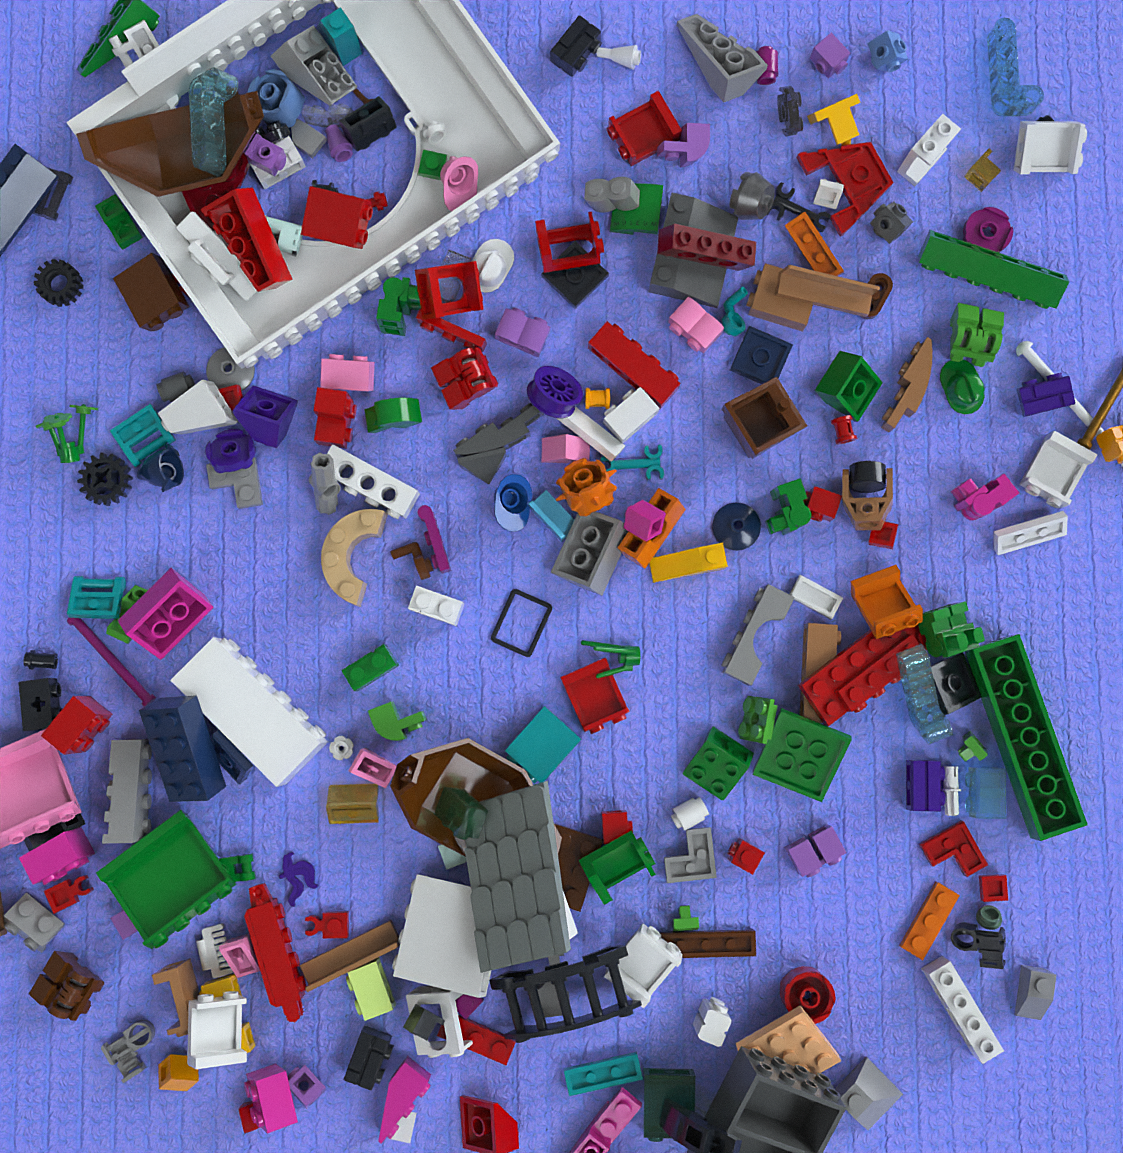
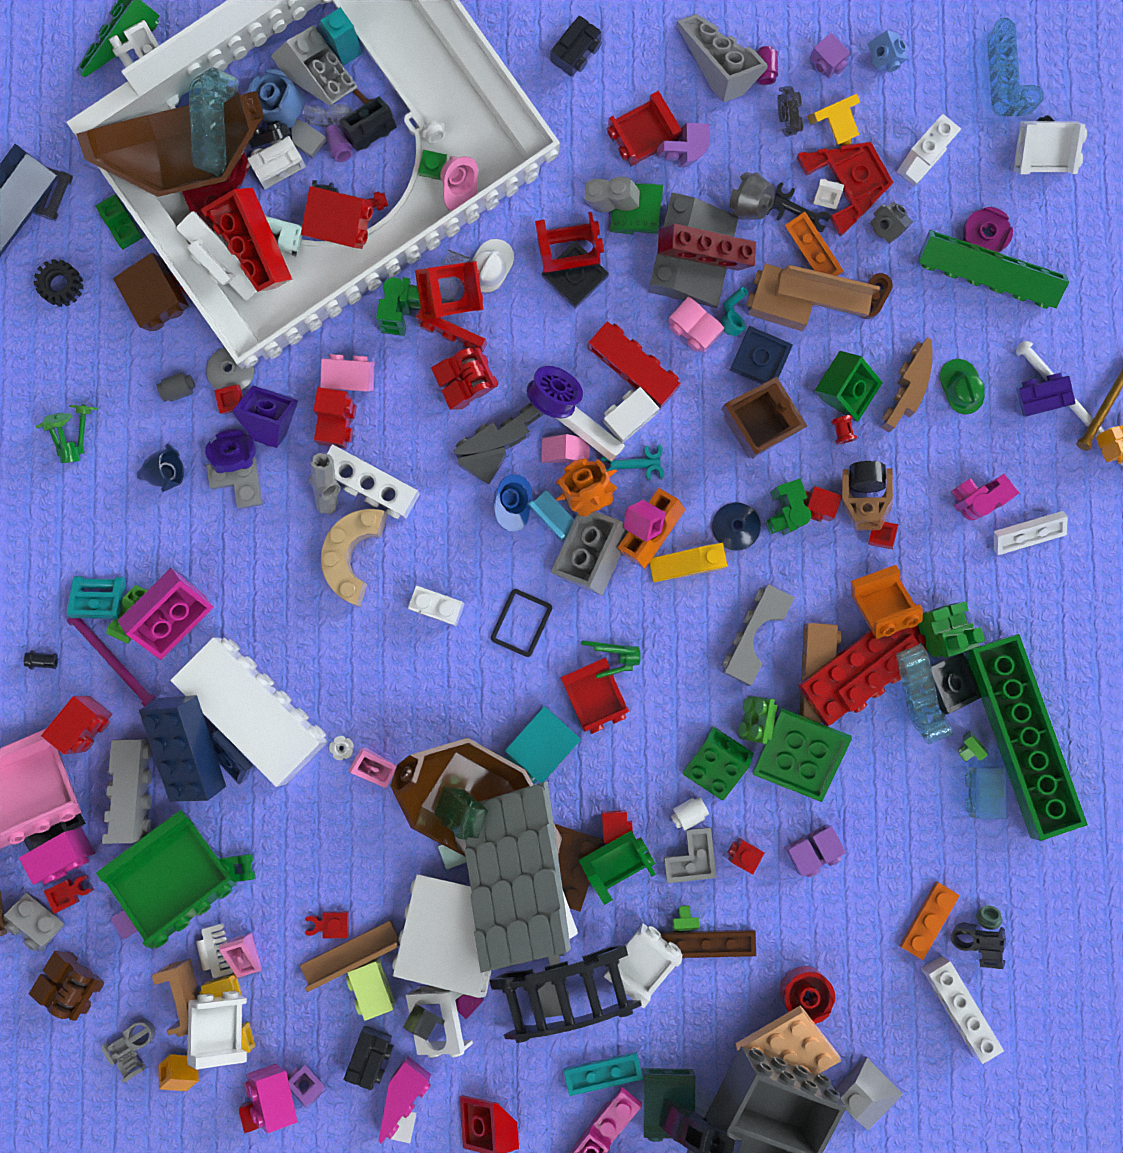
black brick [18,678,62,731] -> none
black gear [77,453,133,506] -> none
teal plate [110,404,176,467] -> none
white slope [158,380,238,434] -> none
red hinge [244,883,307,1023] -> none
medium lavender brick [245,133,287,177] -> none
dark purple piece [279,852,318,907] -> none
clear yellow panel [326,784,379,824] -> none
green brick [341,644,399,692] -> none
green brick [364,398,422,433] -> none
bright green brick [368,702,427,741] -> none
reddish brown plate [390,542,434,580] -> none
magenta plate [418,505,451,574] -> none
red plate [437,1015,516,1065] -> none
medium lavender brick [495,308,550,357] -> none
light orange bush [585,388,610,409] -> none
white cone [597,45,641,70] -> none
white brick [693,997,732,1047] -> none
white tile [789,575,843,620] -> none
dark purple brick [906,760,945,812] -> none
red tile [919,820,988,877] -> none
white axle [941,766,961,816] -> none
bright green hips [950,303,1004,367] -> none
clear yellow panel [964,148,1001,192] -> none
red plate [979,874,1009,902] -> none
light grey slope [1015,965,1056,1020] -> none
white panel [1019,431,1098,508] -> none

